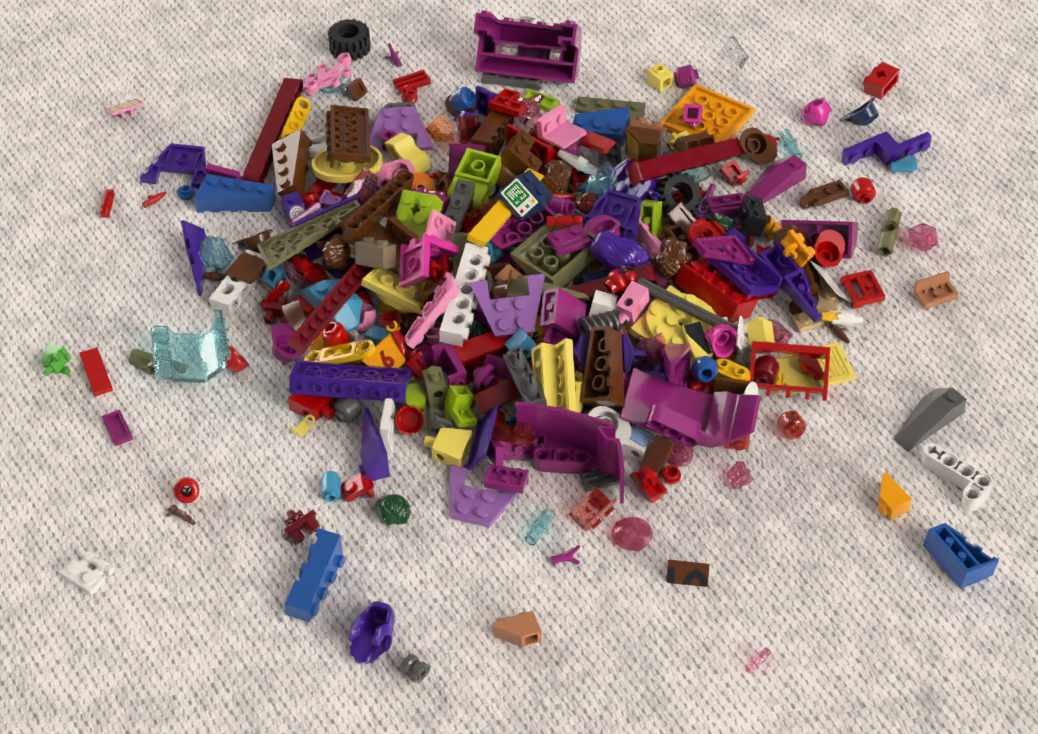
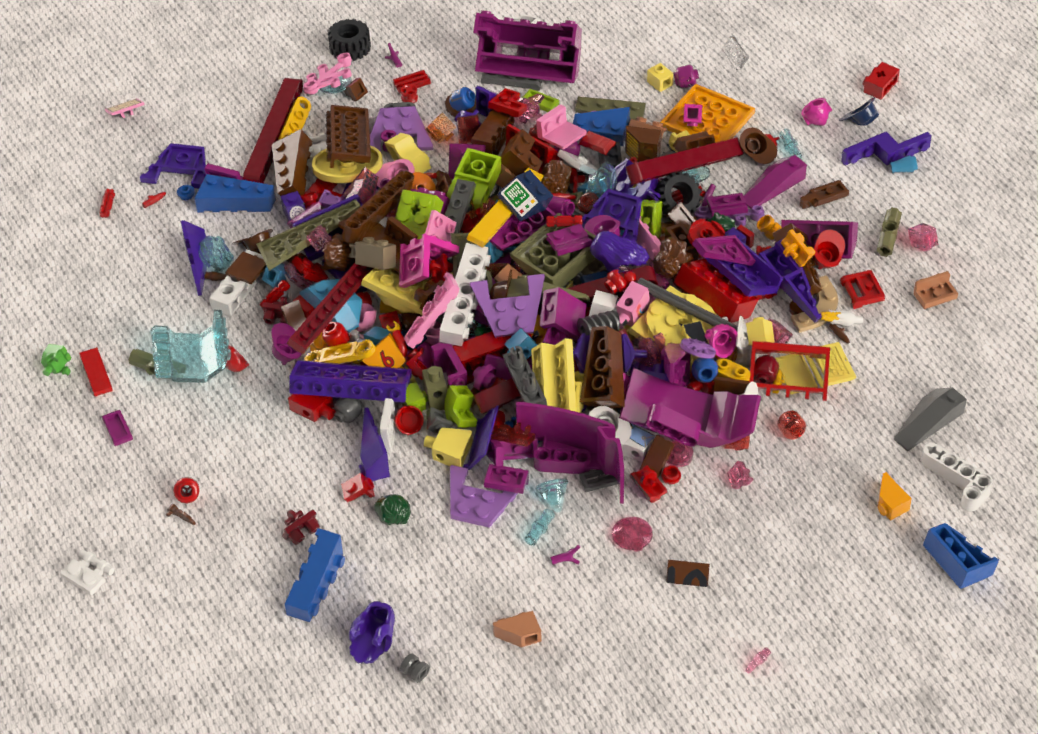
light yellow piece [290,415,315,437] -> none
dark azure brick [321,471,341,502] -> none
clear red bracket [568,487,617,531] -> none
red bracket [719,159,750,187] -> none
black brick [737,195,768,237] -> none
red tile [797,355,824,380] -> none
white sticker [810,261,851,303] -> none
red head [850,177,876,204] -> none
none -> clear pink tile [306,225,332,252]
none -> clear light blue hat [535,478,569,513]
none -> medium lavender wheel [680,338,716,358]

